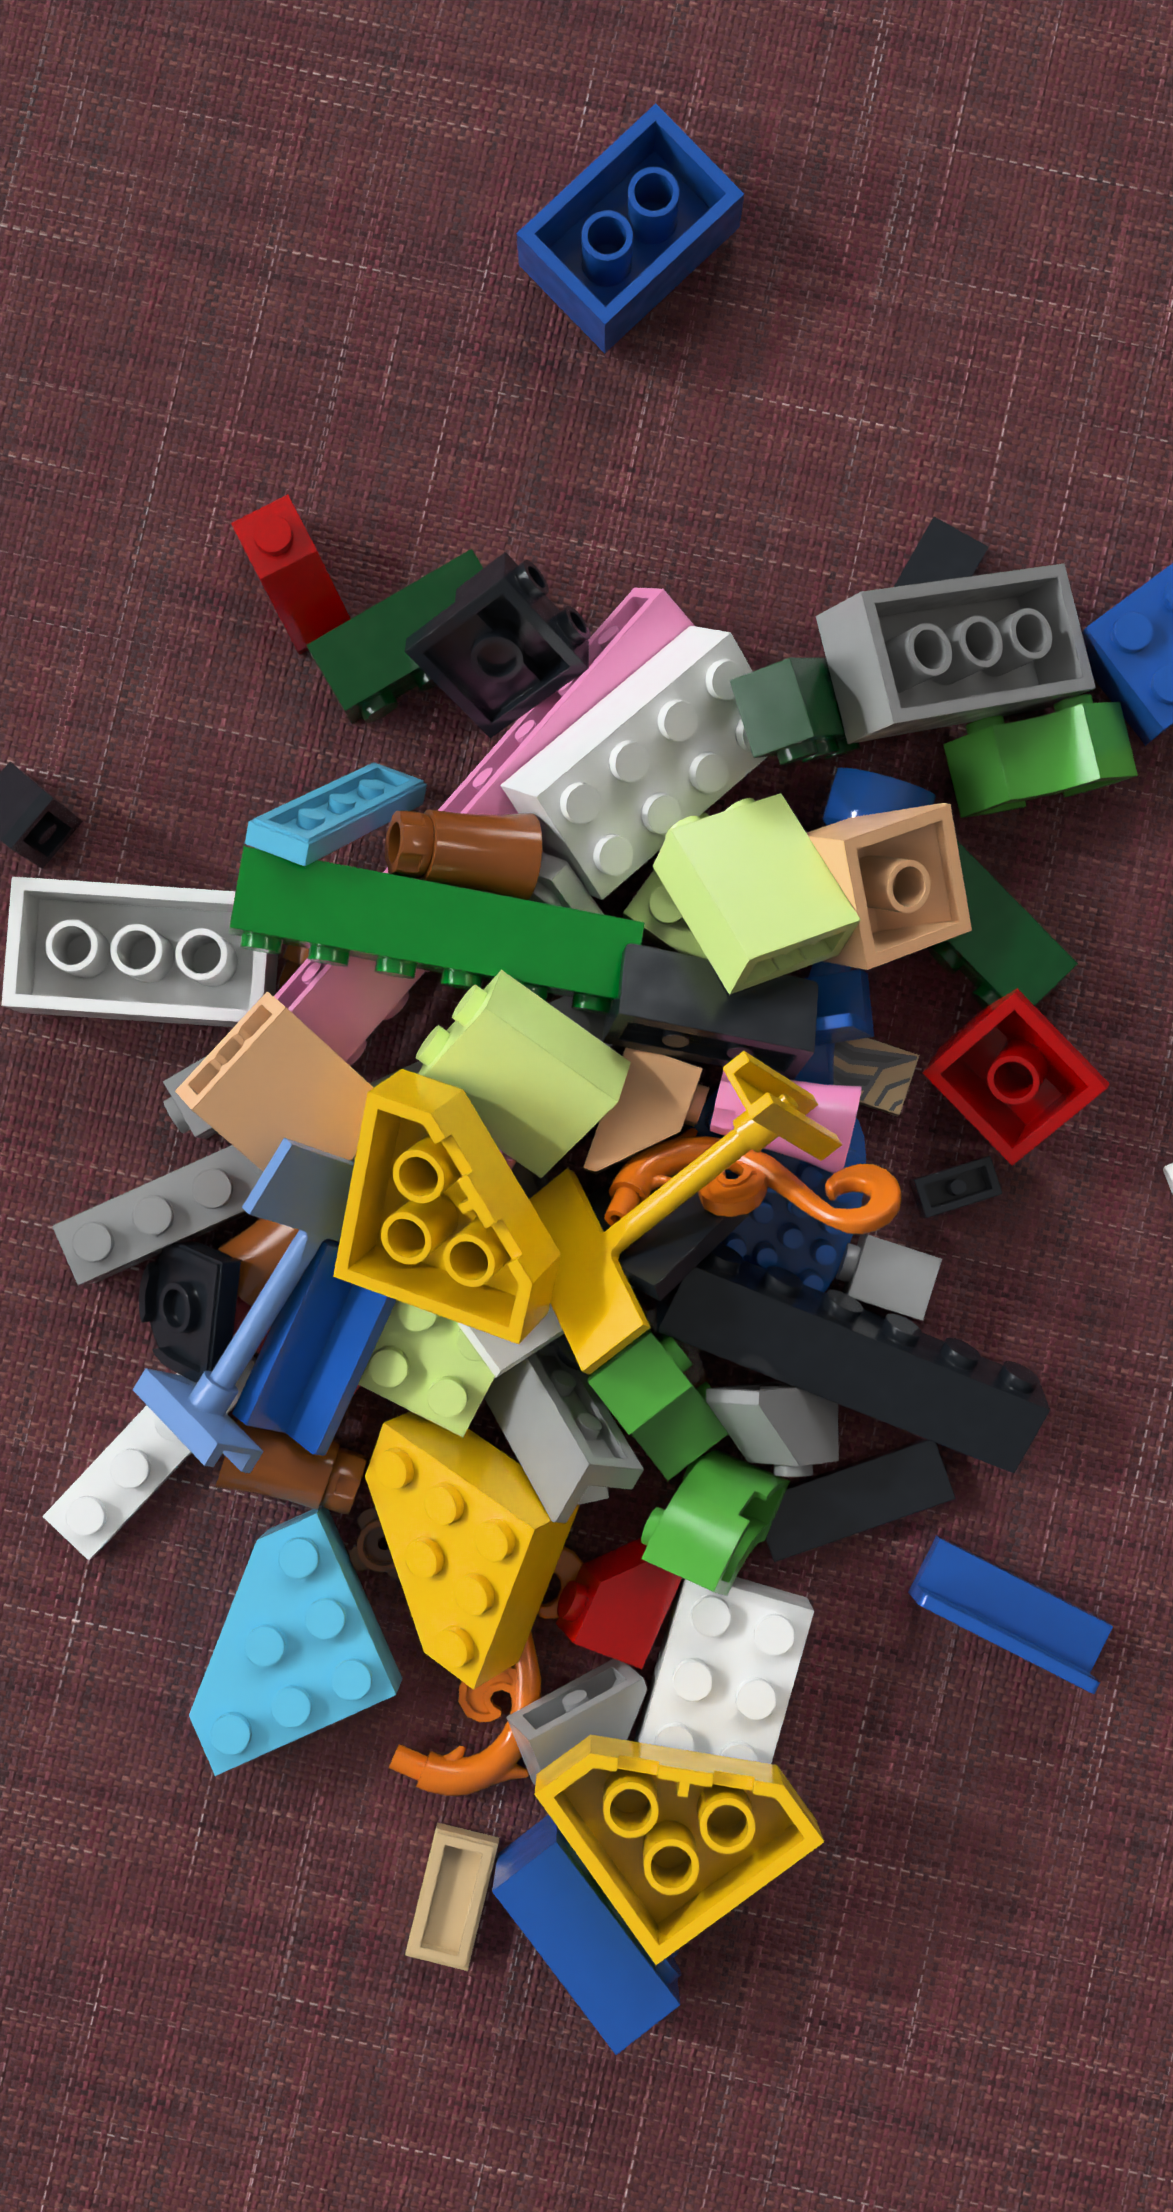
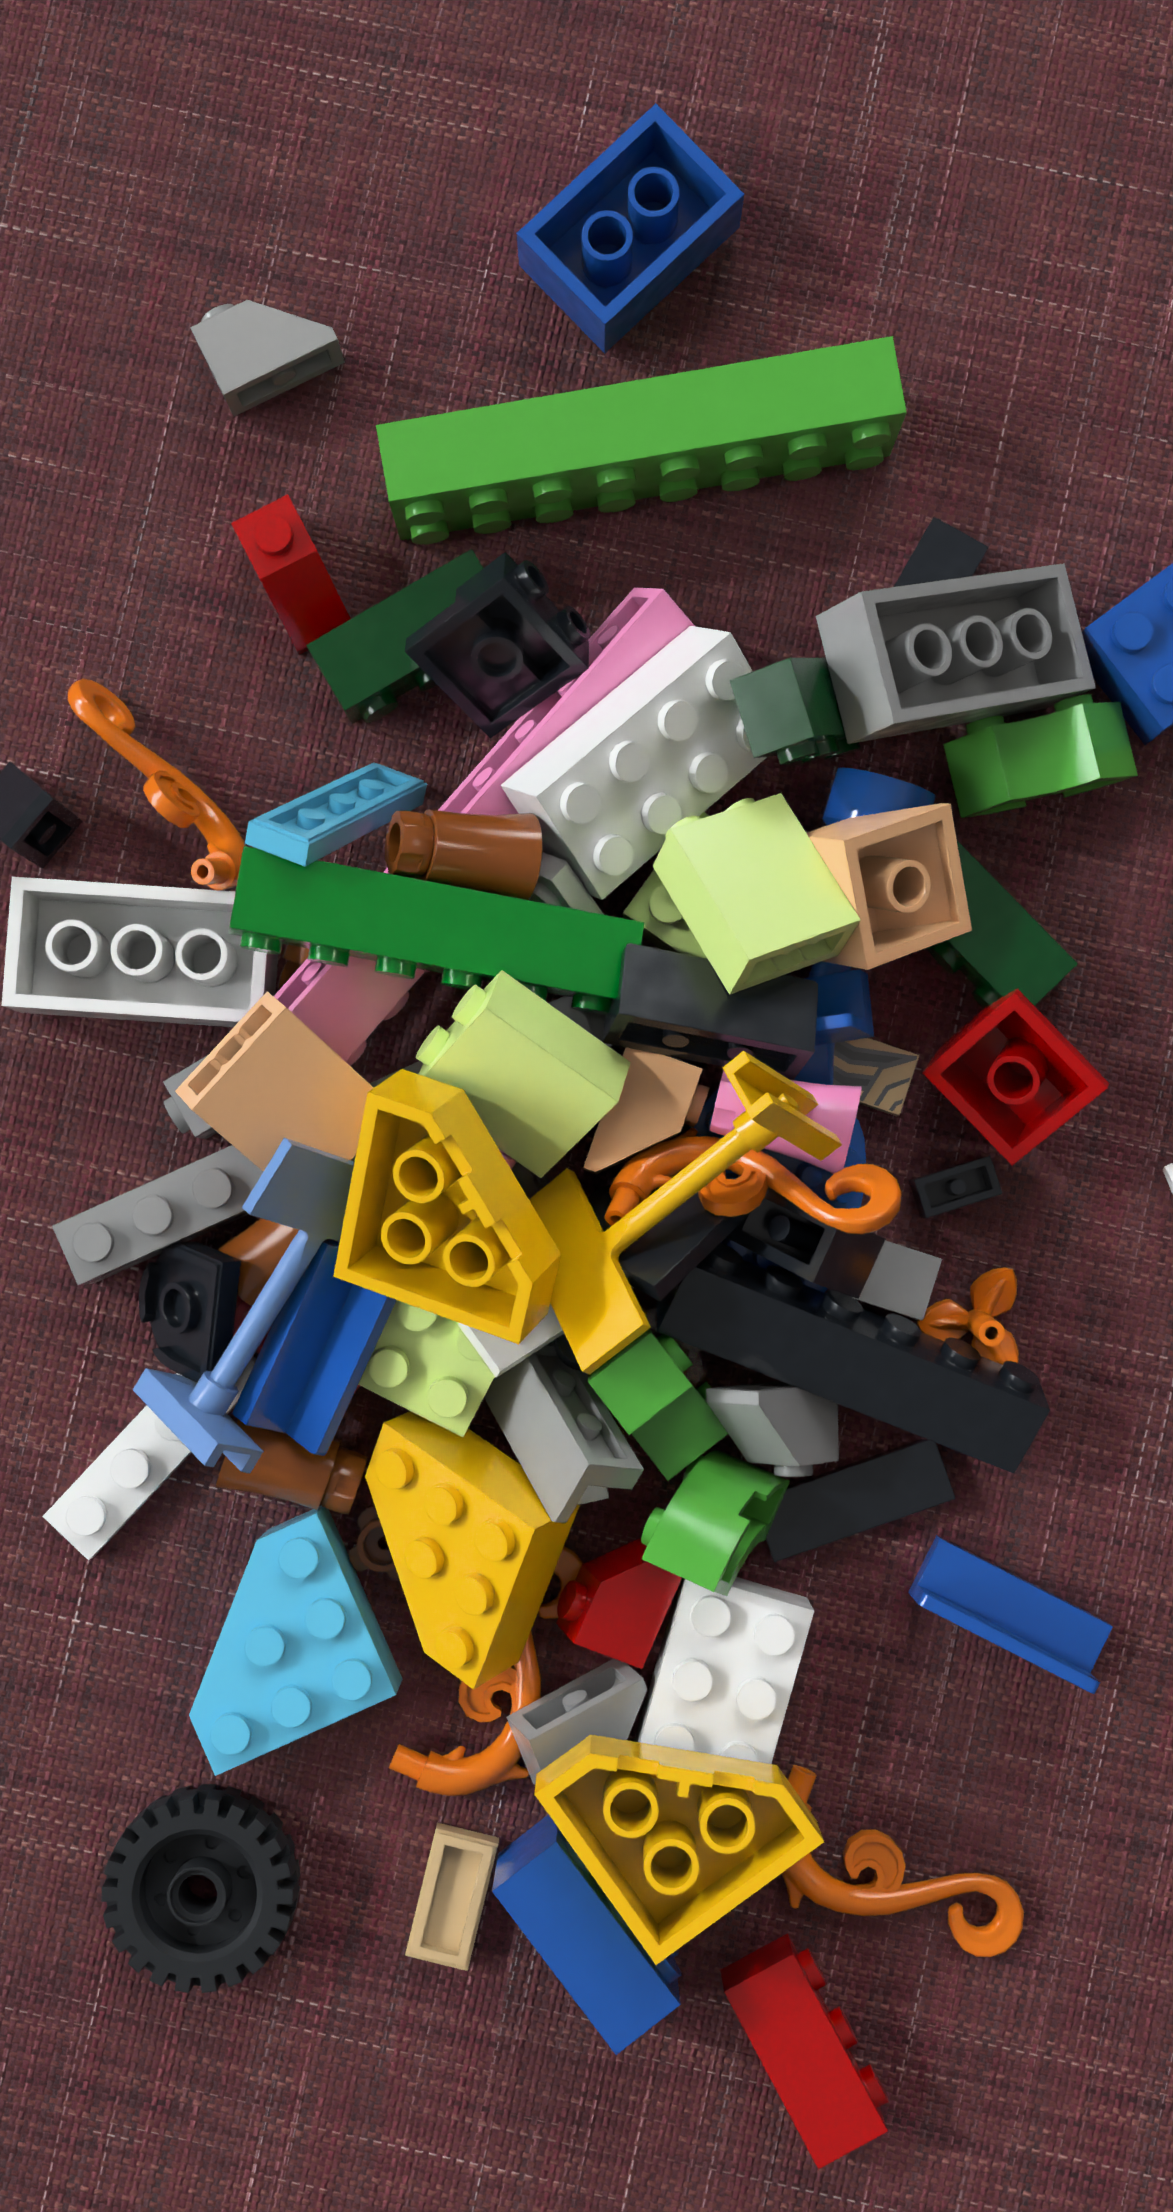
none -> orange plant [67,678,247,890]
none -> black wheel [101,1784,301,1993]
none -> light grey slope [190,300,345,417]
none -> bright green brick [376,336,907,544]
none -> red brick [720,1933,889,2170]
none -> black slope [726,1187,886,1299]
none -> orange plant [782,1765,1024,1957]
none -> orange plant [917,1267,1019,1365]

